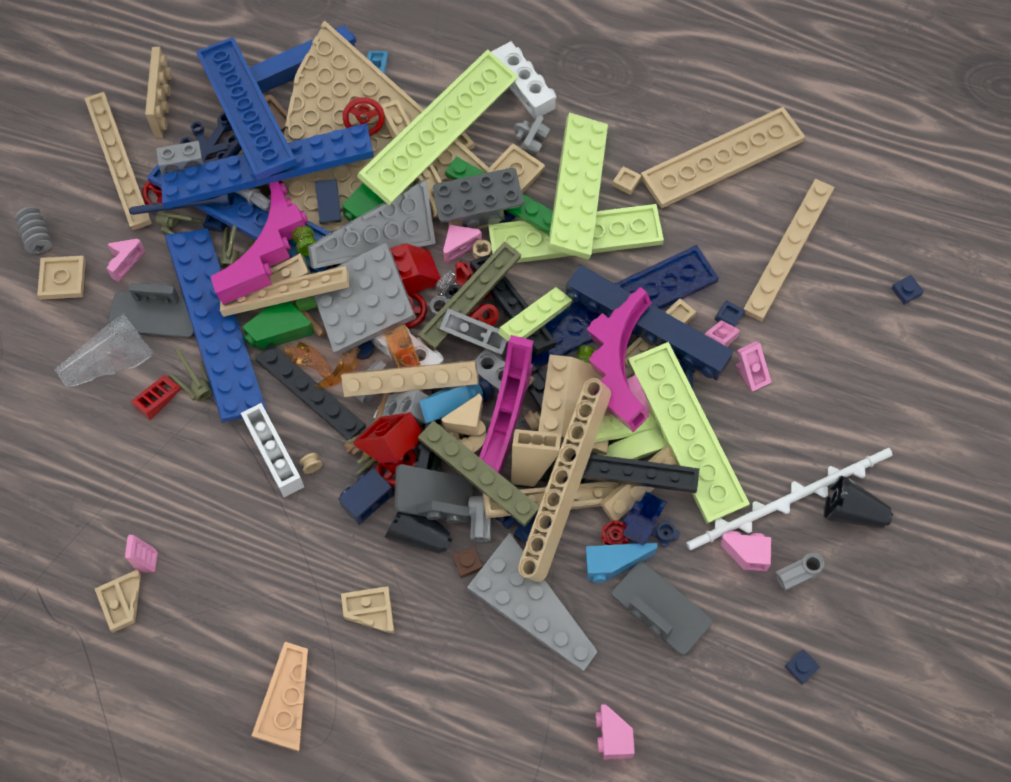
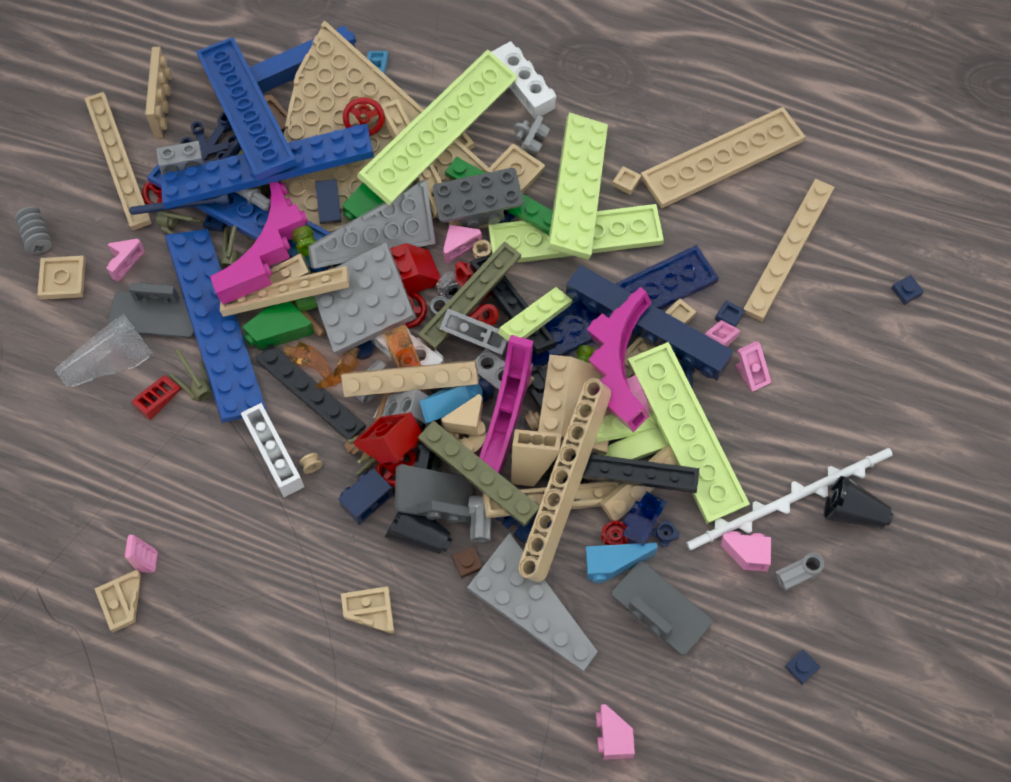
light nougat wing [252,642,308,752] -> none

